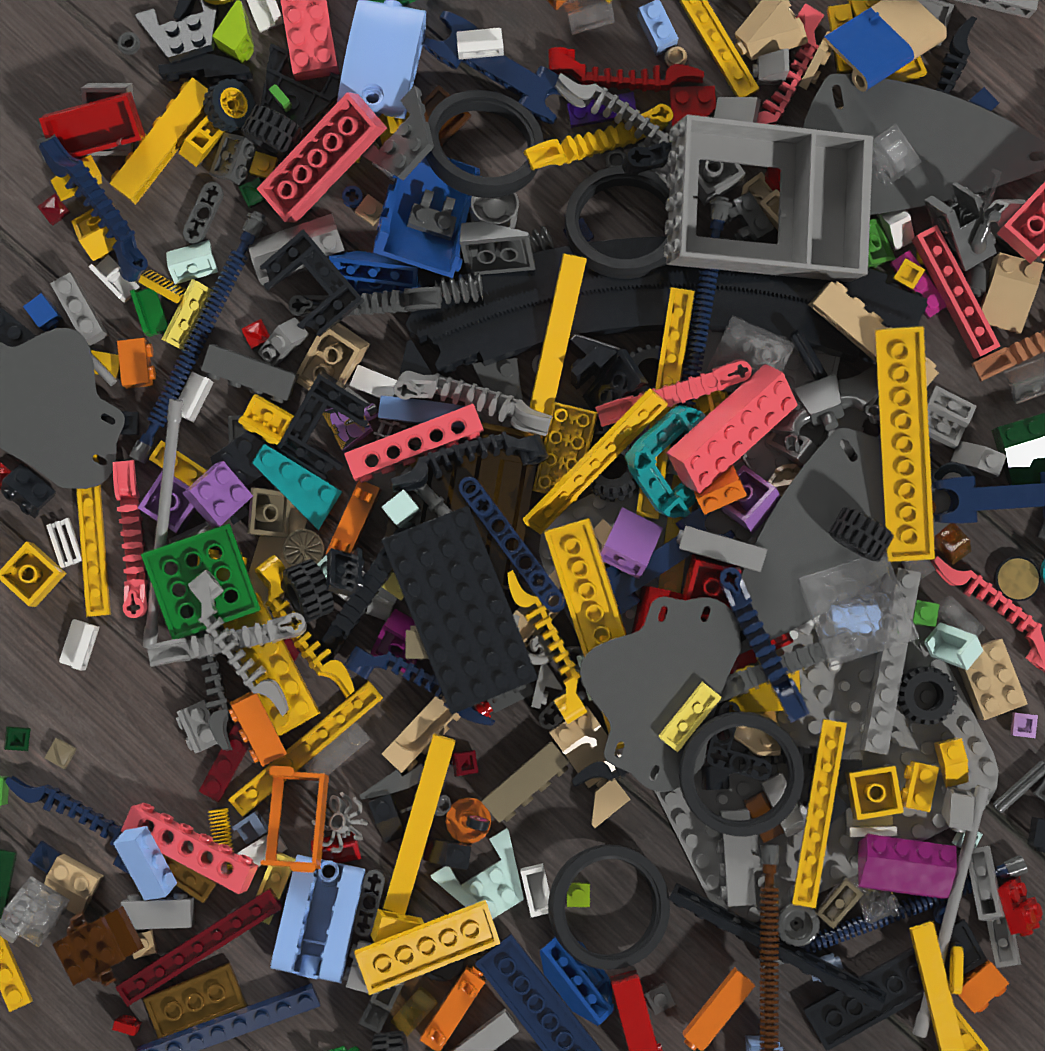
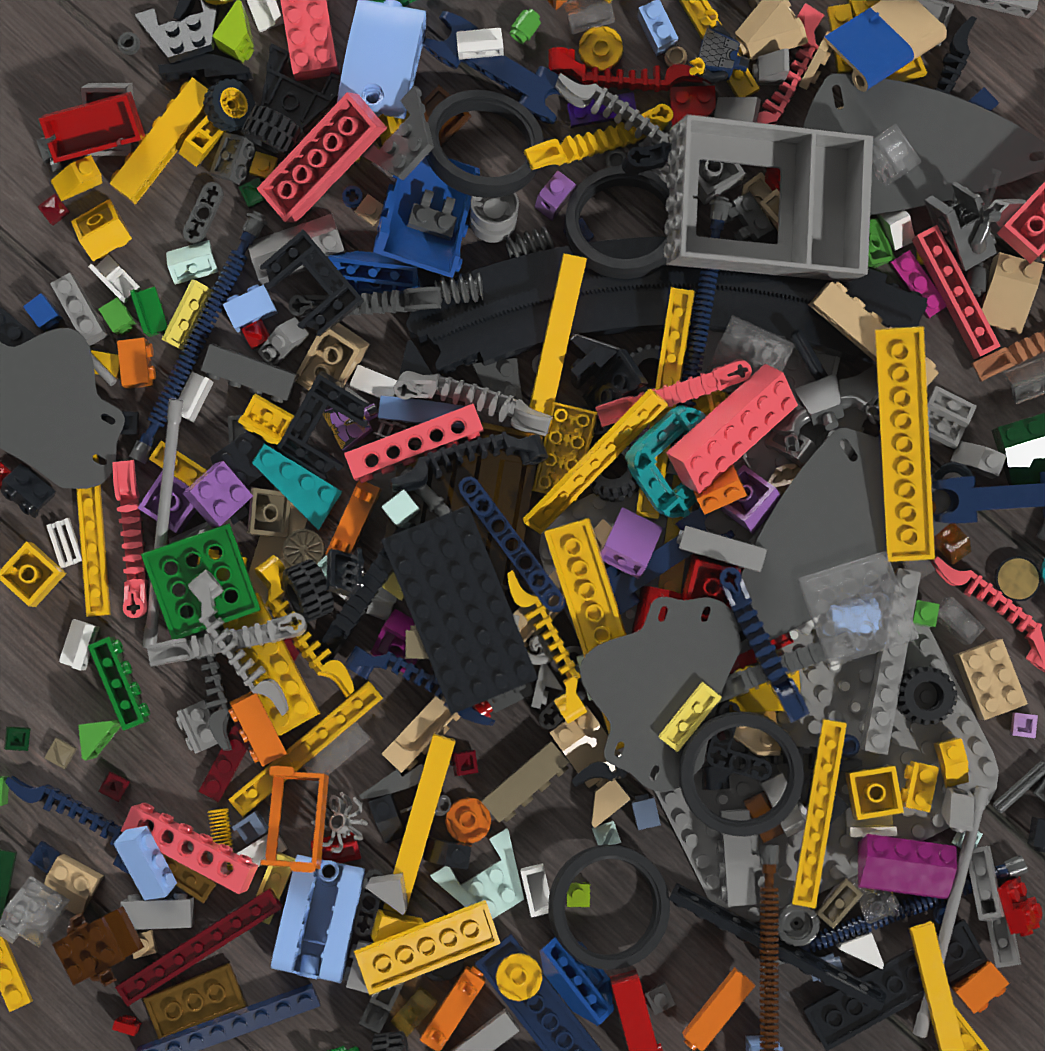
dark blue piece [39,136,148,282] -> none
yellow tile [138,270,186,304] -> none
bright green tile [269,84,292,112] -> none
dark grey slope [460,221,535,276] -> none
black tile [466,815,490,831] -> none
black tyre [828,508,894,561] -> none
yellow plate [893,258,925,290] -> none
light aqua panel [924,622,983,670] -> none
yellow tile [949,946,964,994] -> none
none -> bright green slope [78,720,121,761]
none -> green brick [88,636,150,731]
none -> bright green brick [98,297,136,336]
none -> dark red tile [98,771,130,802]
none -> light blue brick [223,284,278,332]
none -> light grey slope [365,873,408,915]
none -> yellow tile [496,953,542,1001]
none -> bright green brick [509,9,541,44]
none -> medium lavender torso [534,170,577,221]
none -> yellow tile [579,26,623,71]
none -> light aqua tile [592,820,621,846]
none -> sand blue brick [631,793,661,830]
none -> torso [689,9,750,84]
none -> white slope [836,930,884,969]
none -> dark blue plate [841,734,860,758]

